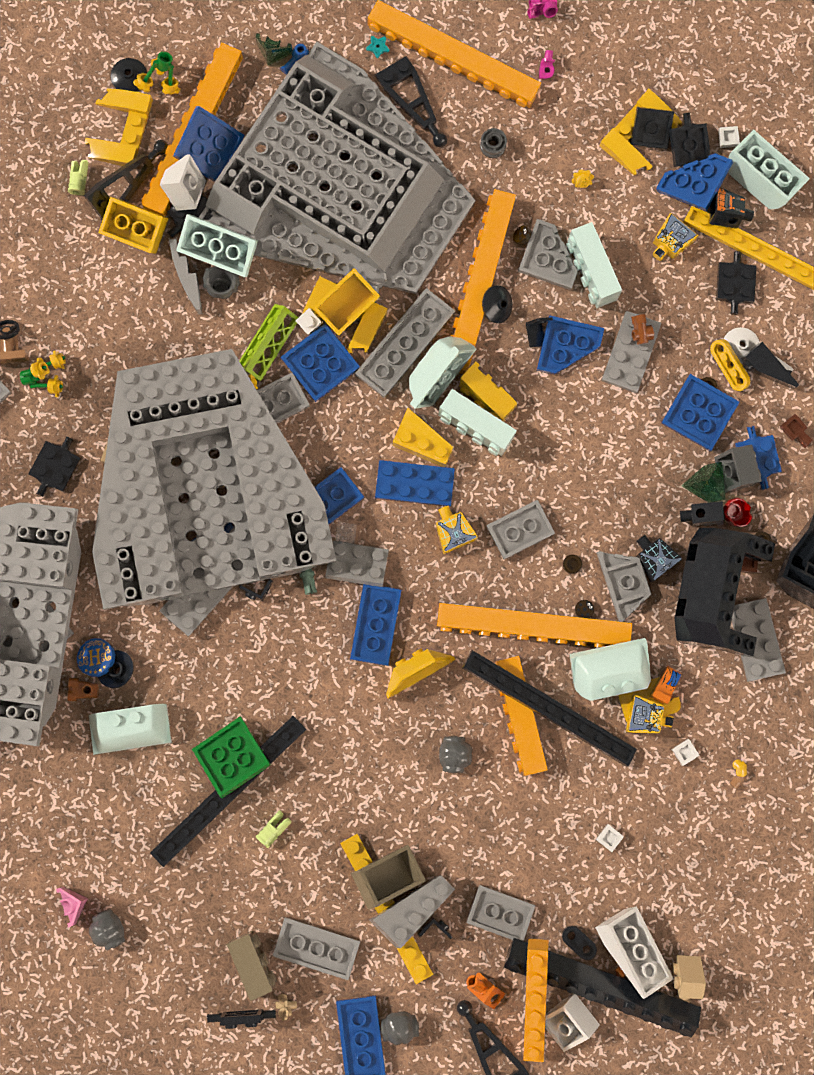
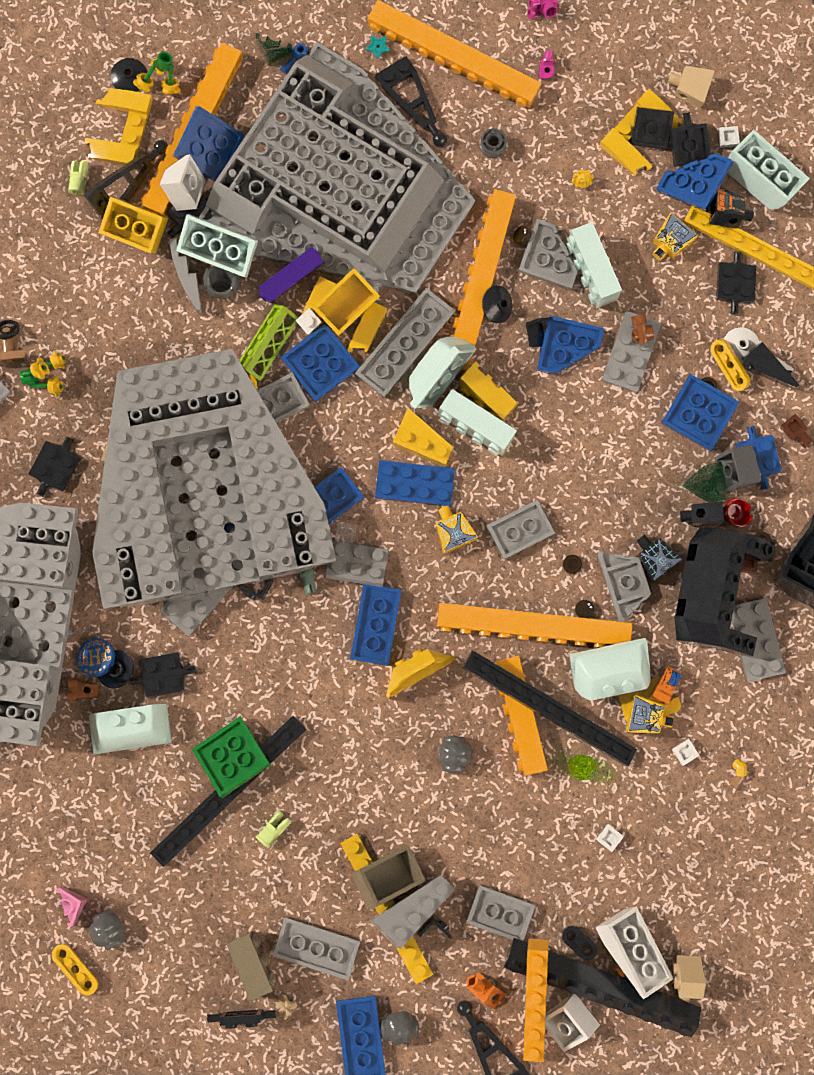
none -> yellow plate [52,944,99,996]
none -> black plate [130,652,196,698]
none -> dark purple brick [258,246,325,303]
none -> clear neon green plate [567,755,597,780]
none -> tan torso [667,66,715,109]

